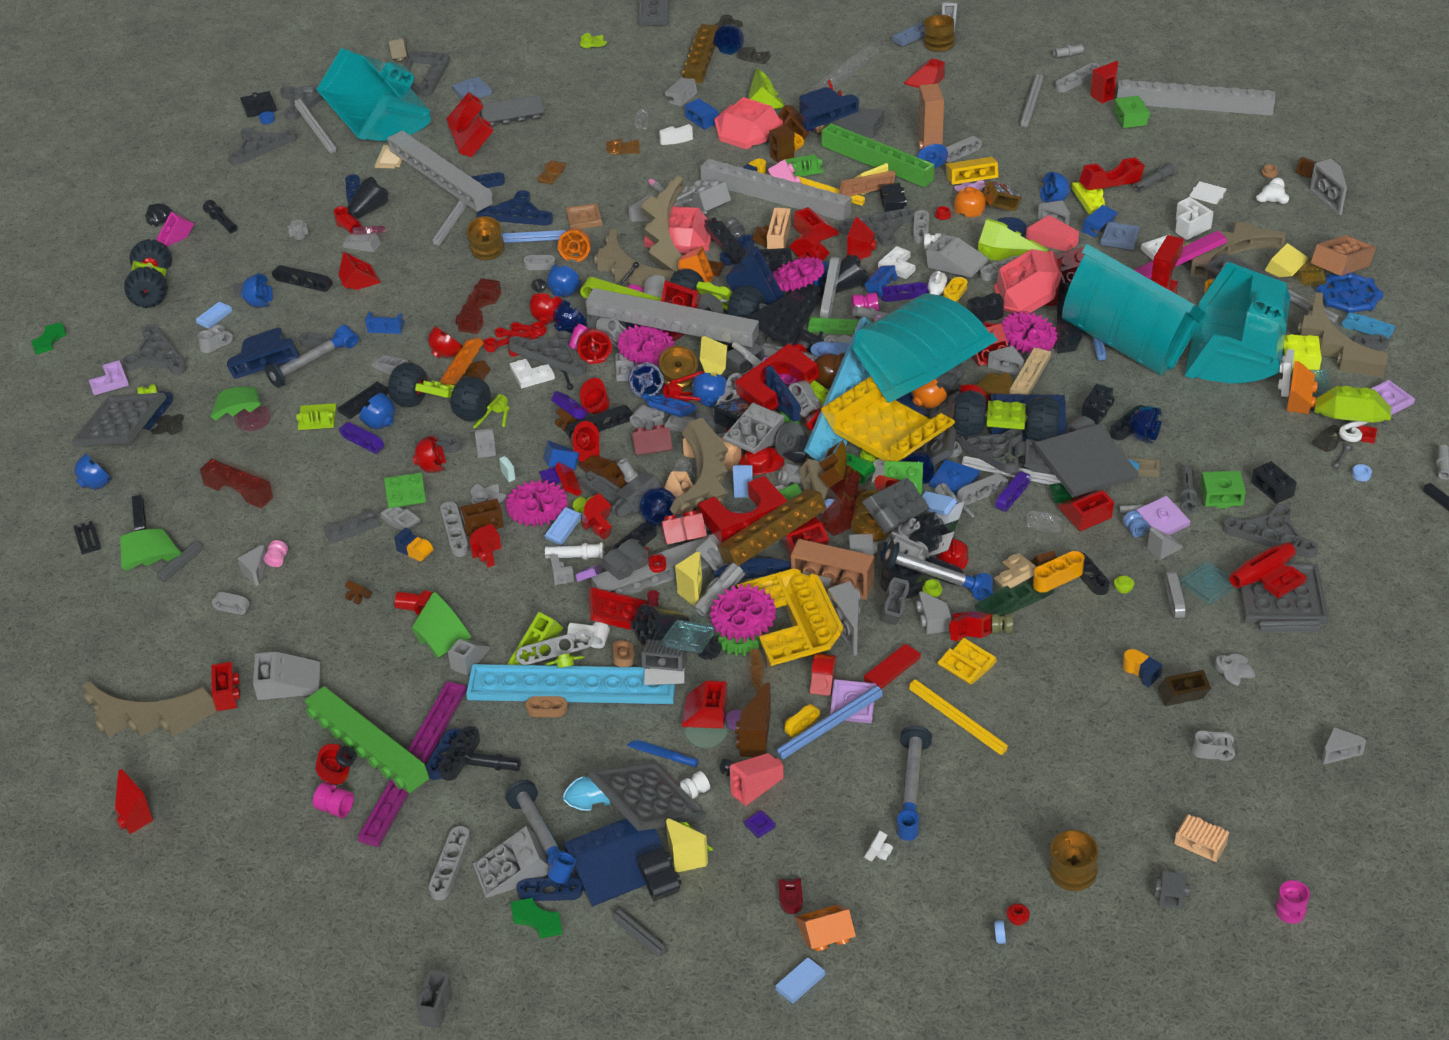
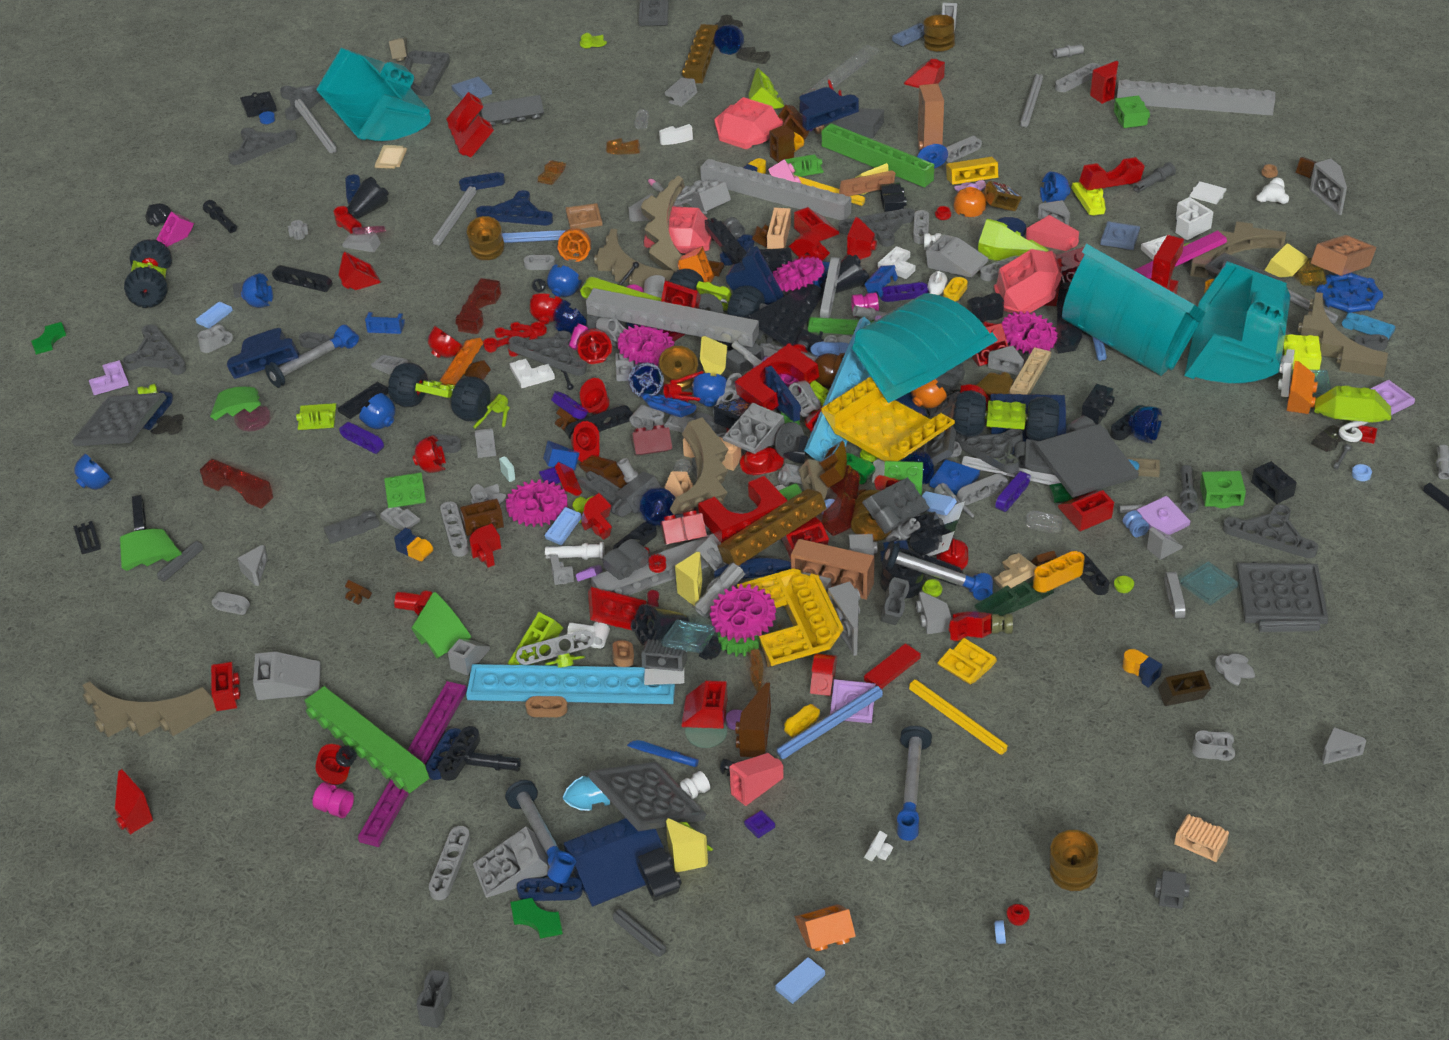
bright pink wheel [264,540,288,567] -> none
light grey brick [387,131,493,212] -> none
blue brick [685,98,719,130] -> none
light blue tile [733,465,753,498] -> none
dark red plate [778,878,803,914] -> none
light grey hinge [887,532,929,561] -> none
blue hinge [1082,205,1118,237] -> none
red plate [1229,542,1307,599] -> none
dark pink wheel [1275,880,1310,924] -> none

